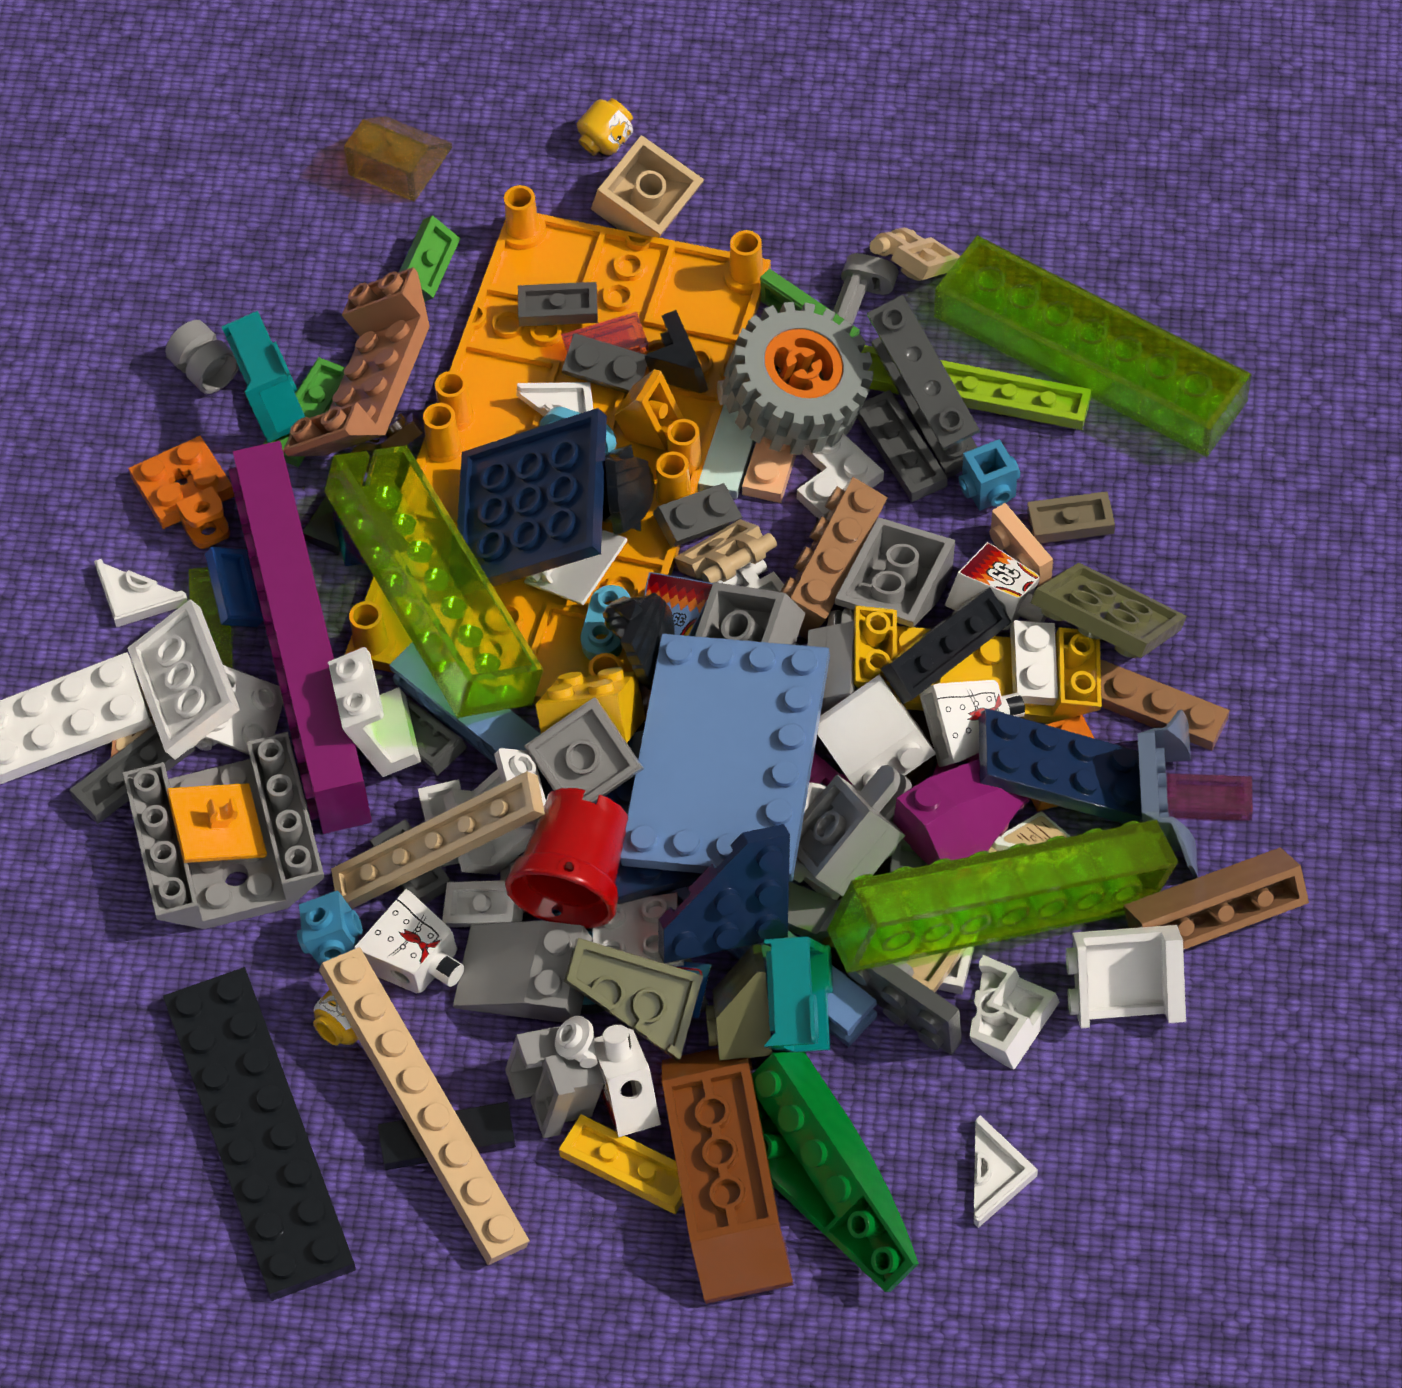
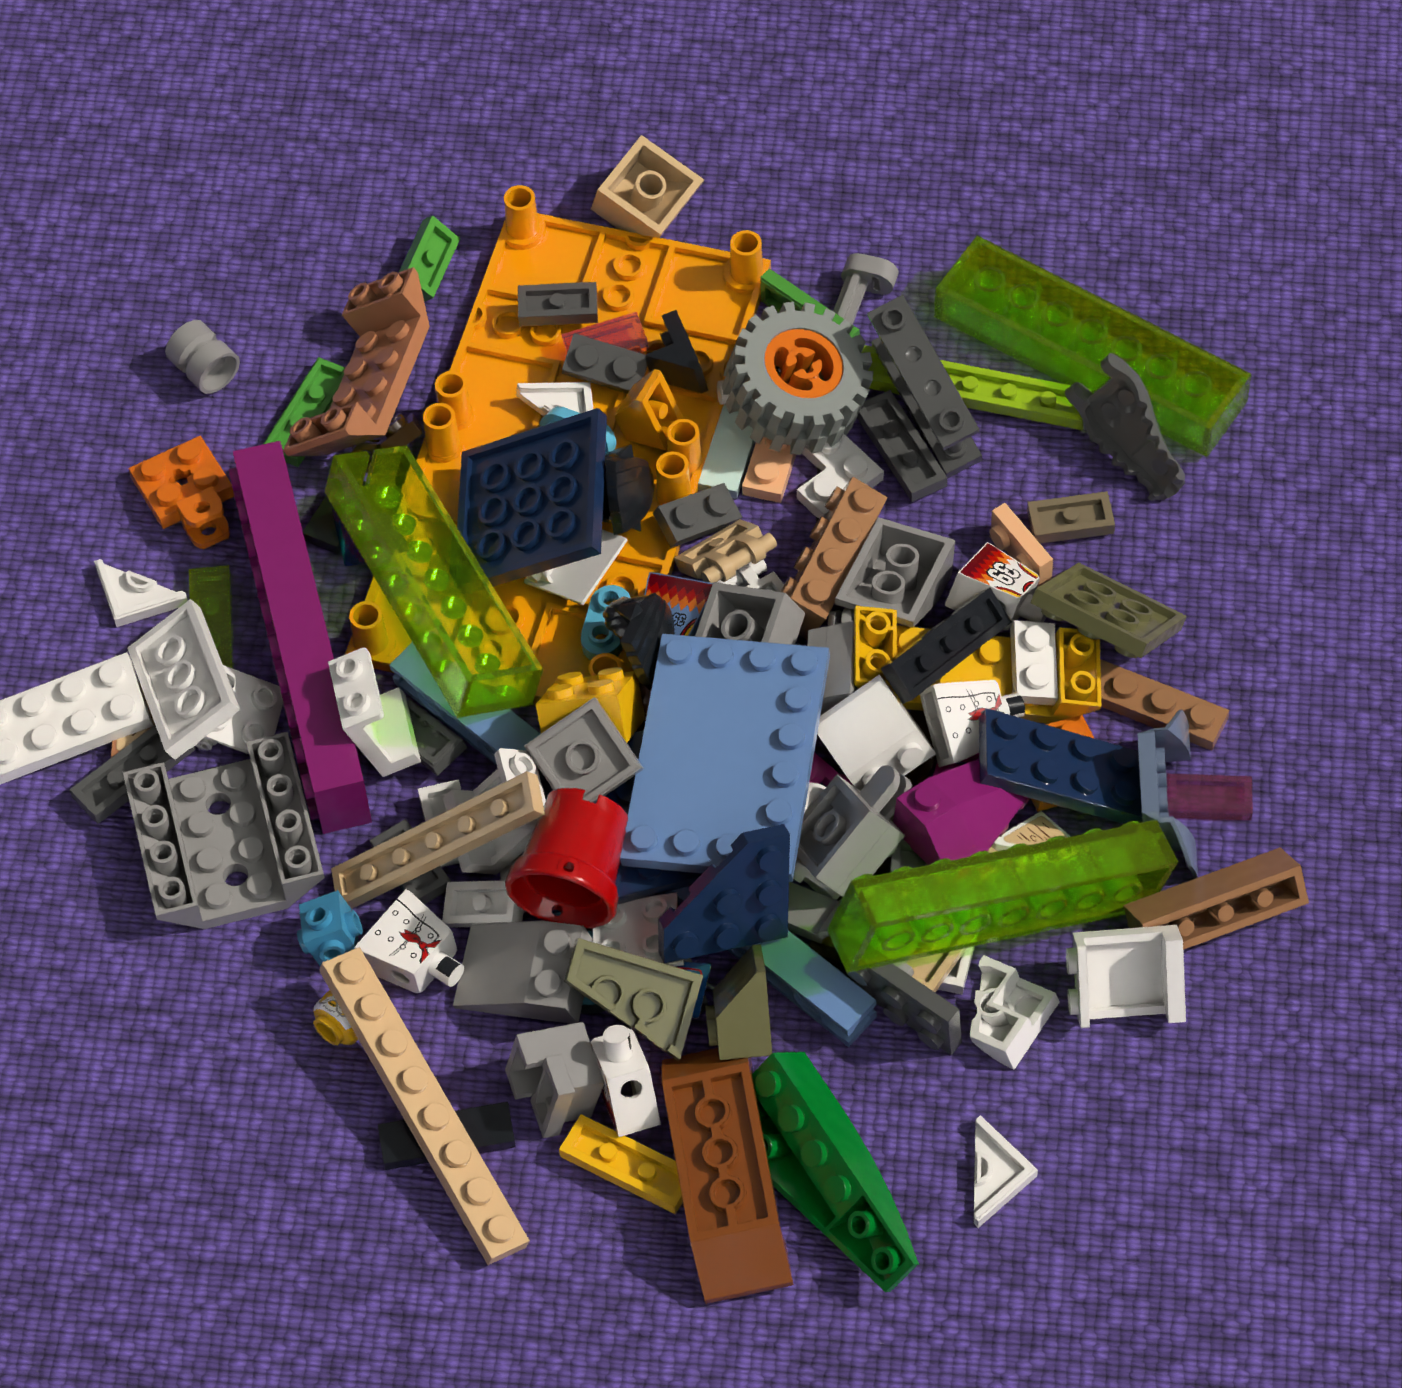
black plate [163,967,356,1301] -> none
light orange piece [167,783,267,863] -> none
blue tile [205,547,263,627] -> none
teal piece [221,311,305,443] -> none
clear yellow slope [344,116,452,202] -> none
white plate [555,1016,597,1068] -> none
yellow head [577,98,633,156] -> none
teal piece [764,936,833,1052] -> none
tan plate [869,227,962,281] -> none
dark azure brick [959,439,1020,511] -> none
none -> dark grey animal [1065,353,1185,501]

